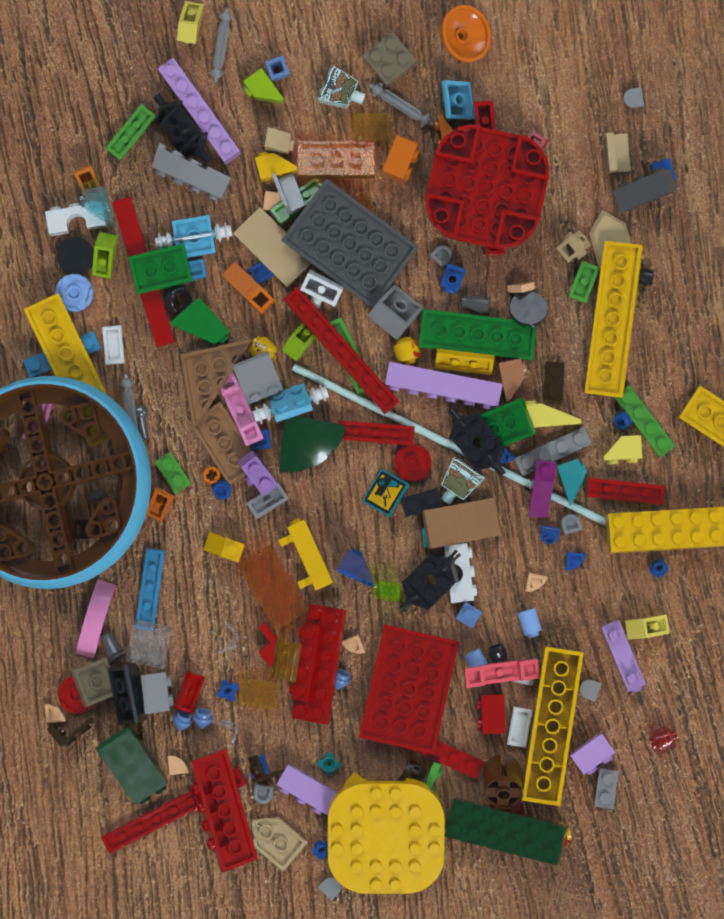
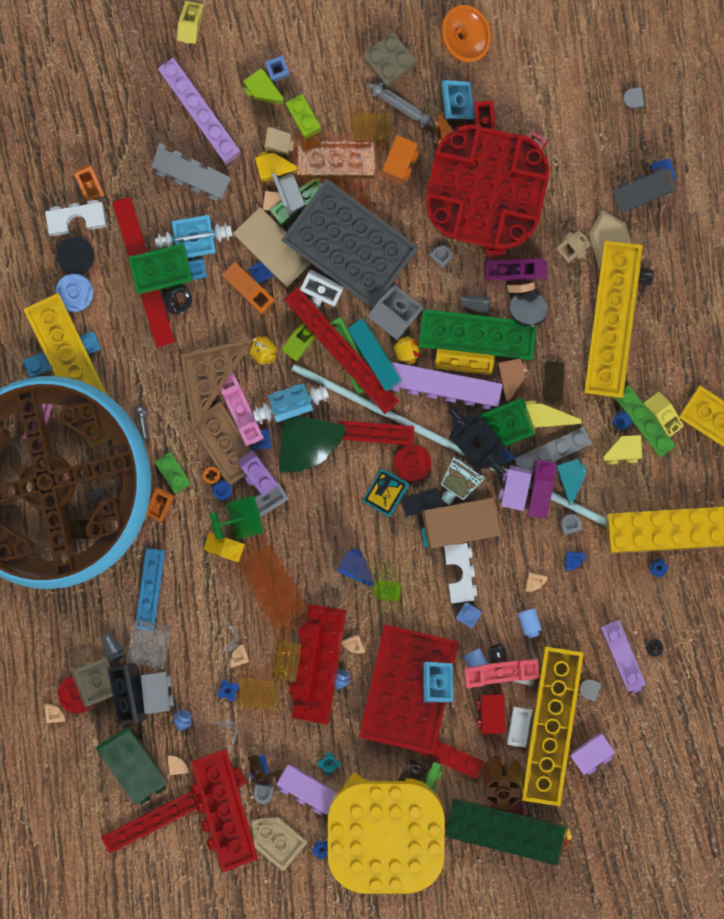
dark brown bracket [47,719,93,747] -> none
bright pink slope [76,579,116,658] -> none
clear light blue slope [79,185,114,226] -> none
lime slope [92,232,118,279] -> none
white tile [102,325,125,365] -> none
bright green plate [105,104,156,161] -> none
light grey wheel [120,374,139,430] -> none
black plate [153,93,212,164] -> none
green slope [170,297,230,345] -> none
red plate [174,671,205,713] -> none
medium blue plate [193,708,213,729] -> none
light grey wheel [209,7,233,83] -> none
light grey slope [232,351,284,404] -> none
red slope [258,622,277,667] -> none
yellow brick [278,518,333,590] -> none
torso [318,65,366,109] -> none
light grey tile [318,876,341,901] -> none
black plate [399,550,461,612] -> none
blue brick [440,264,466,295] -> none
blue plate [540,525,560,544] -> none
bright green plate [568,261,600,304] -> none
red plate [586,478,665,505] -> none
light grey plate [594,768,619,809] -> none
tan panel [604,132,631,174] -> none
light yellow slope [625,615,670,640] -> none
clear red head [649,726,679,754] -> none
none -> green plate [209,495,264,540]
none -> light nougat tile [230,644,250,668]
none -> lime brick [285,94,321,140]
none -> teal tile [347,318,402,391]
none -> medium azure slope [423,662,453,703]
none -> magenta slope [485,259,547,281]
none -> lavender brick [499,465,533,511]
none -> light yellow slope [644,392,684,437]
none -> black bush [646,639,664,657]

